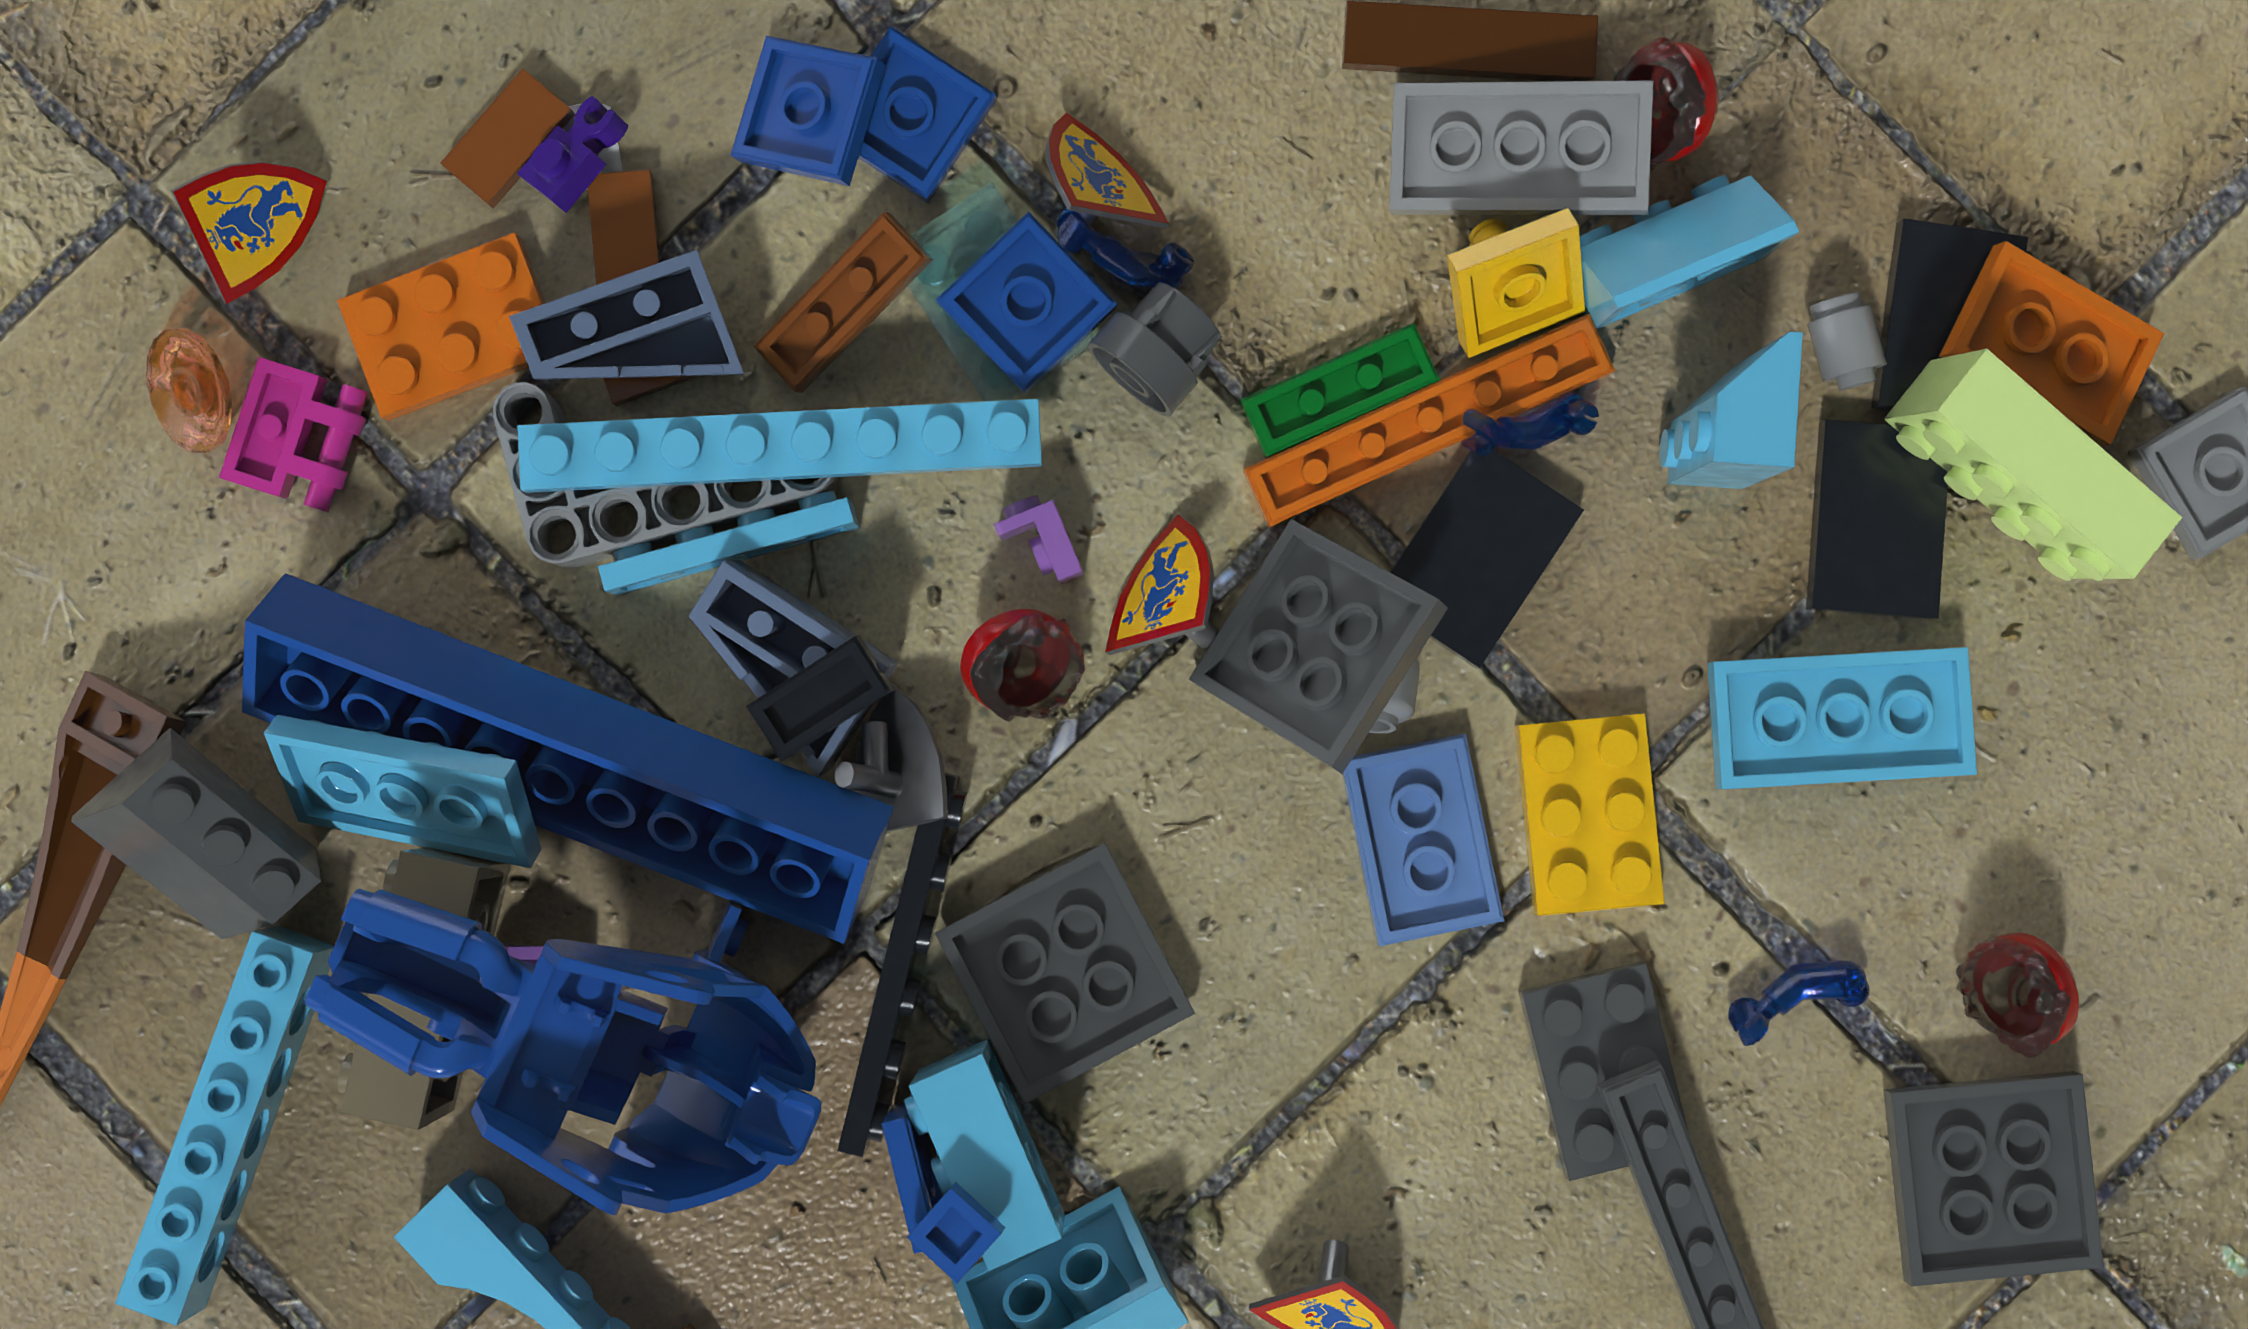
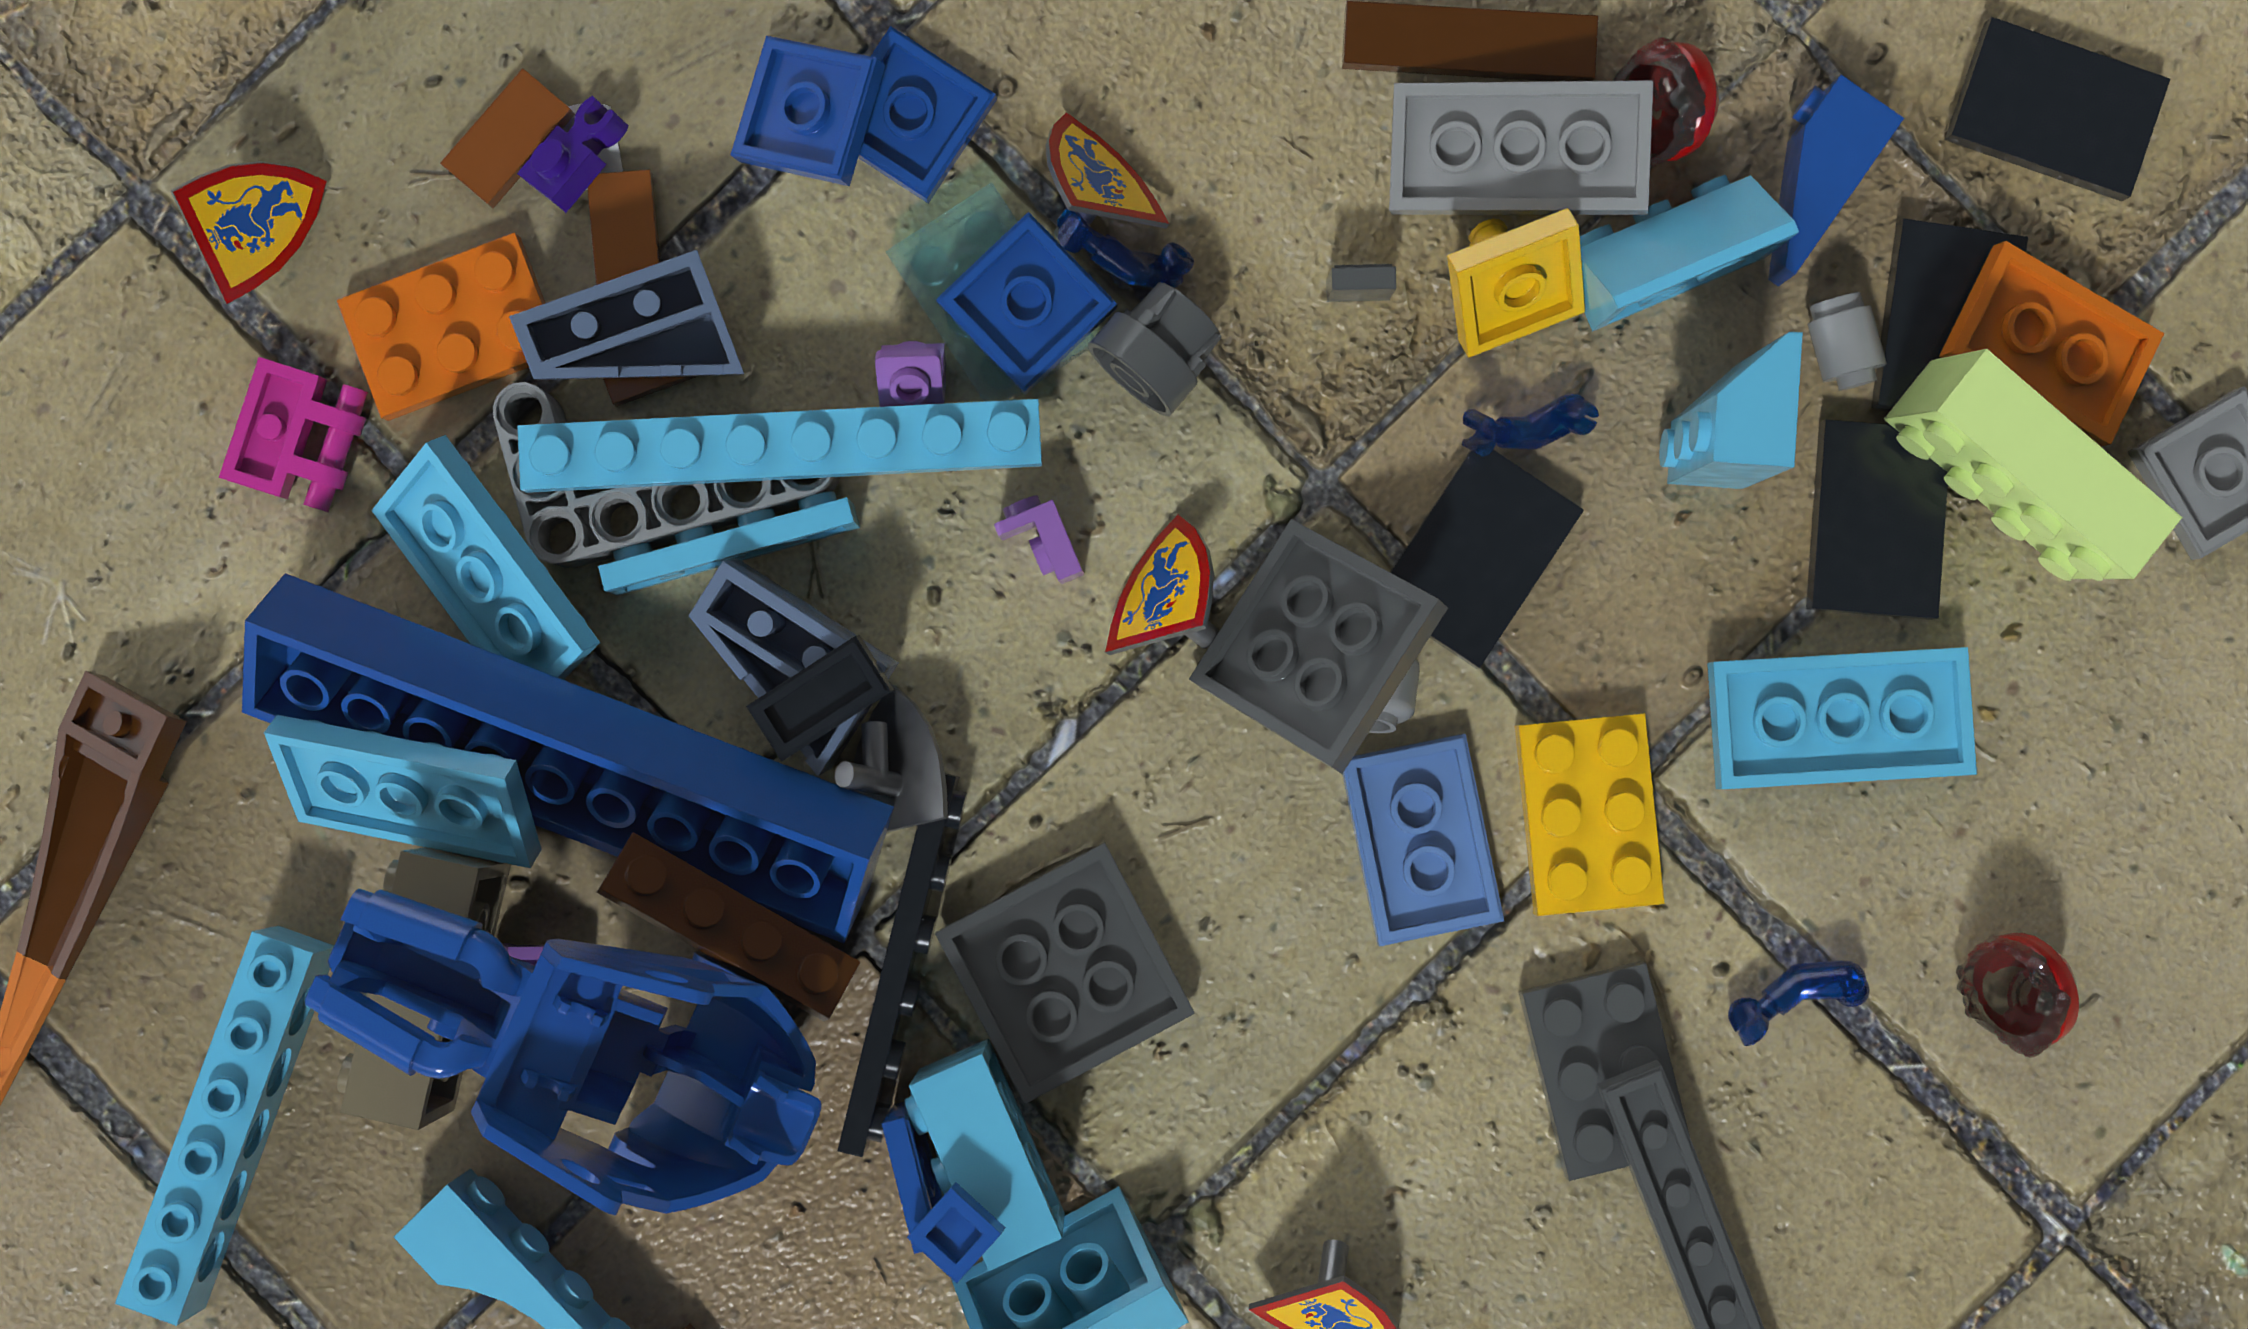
dark grey slope [71,728,321,940] -> none
clear orange dish [146,328,232,453] -> none
dark orange tile [753,212,933,393] -> none
clear smoke hair [960,609,1086,722] -> none
green tile [1240,323,1440,459] -> none
orange tile [1243,314,1615,528] -> none
dark grey plate [1883,1071,2104,1287] -> none
none -> medium azure plate [371,435,600,679]
none -> reddish brown plate [596,832,860,1022]
none -> medium lavender bracket [875,341,946,407]
none -> dark grey tile [1326,264,1396,302]
none -> blue slope [1768,75,1904,286]
none -> black tile [1945,17,2171,201]

